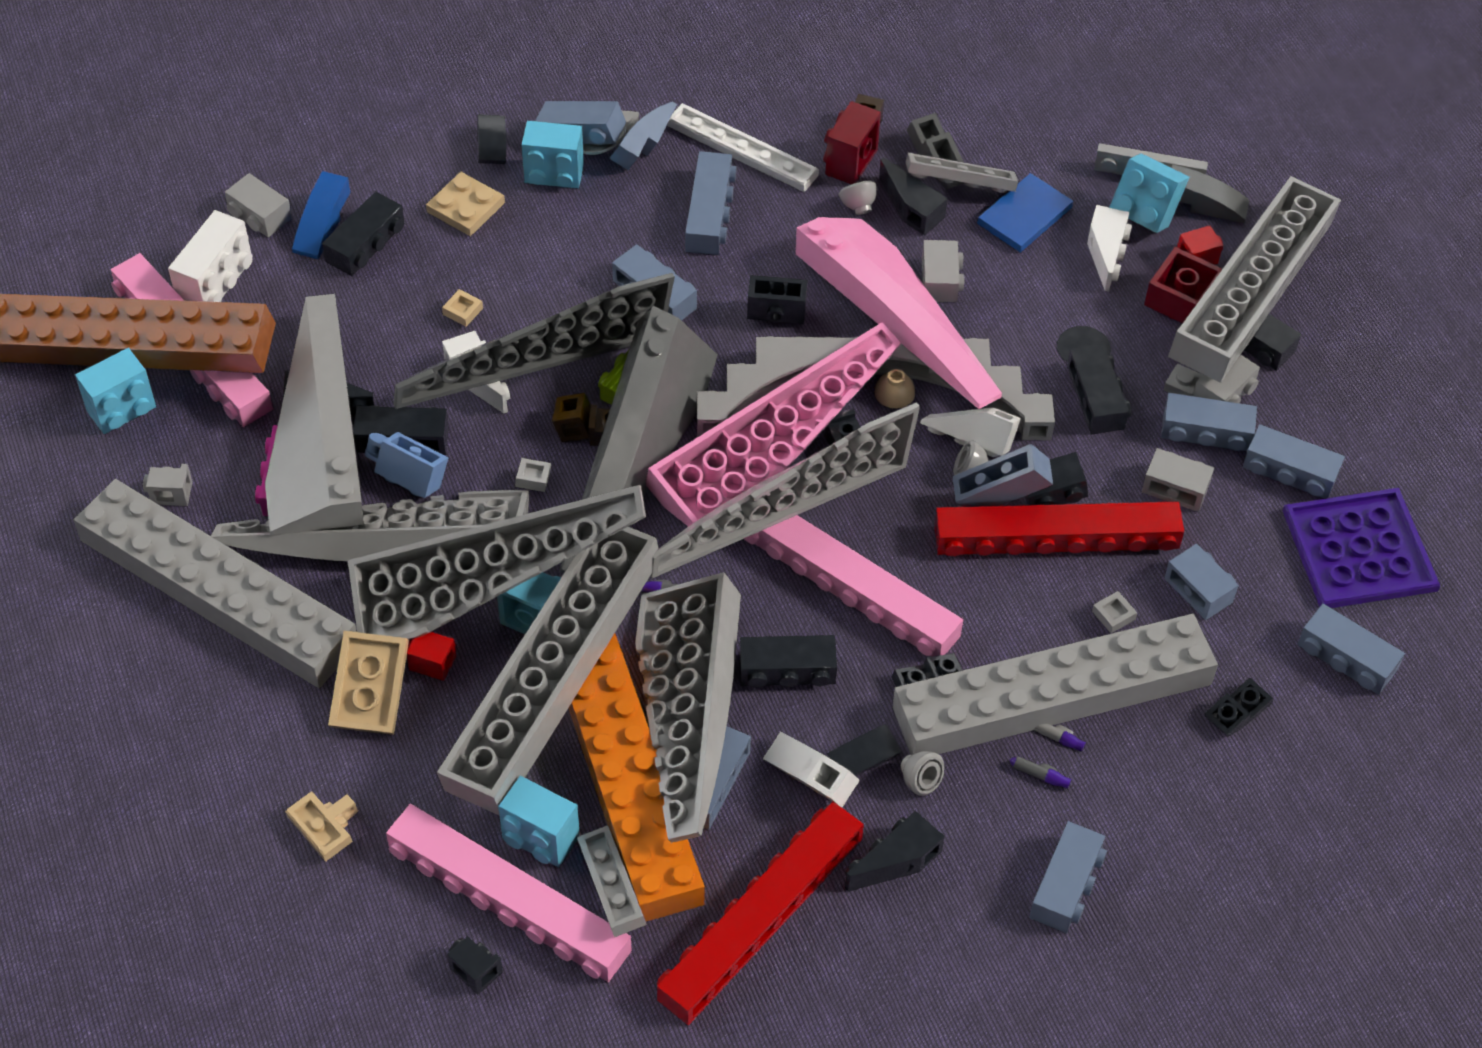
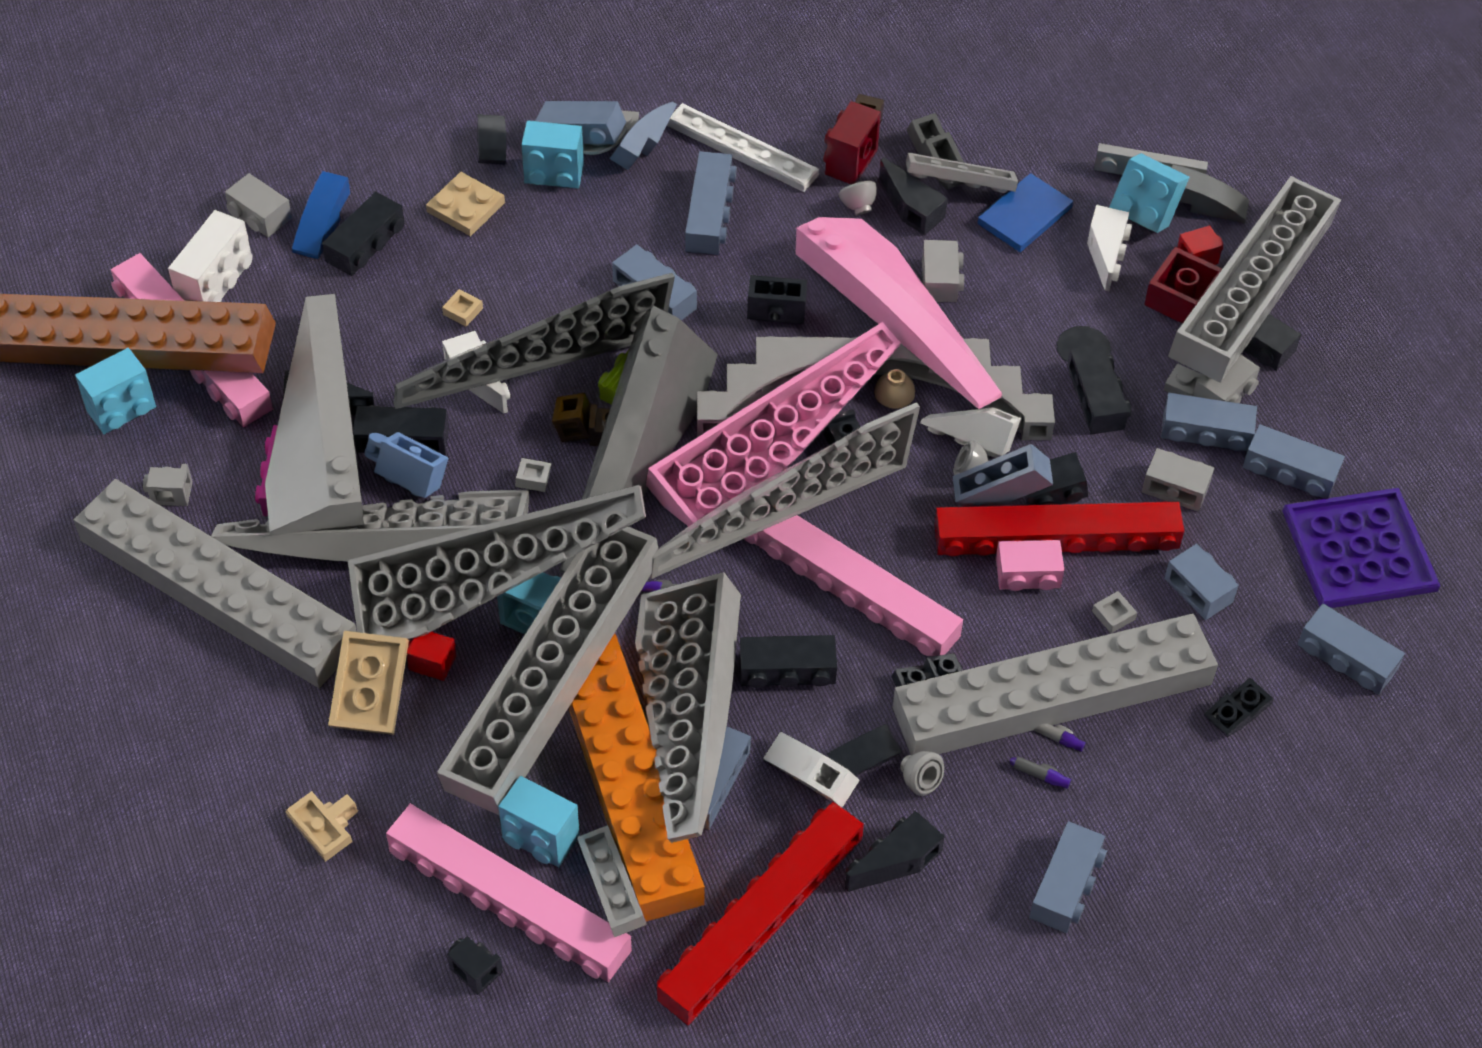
none -> bright pink brick [996,540,1064,591]

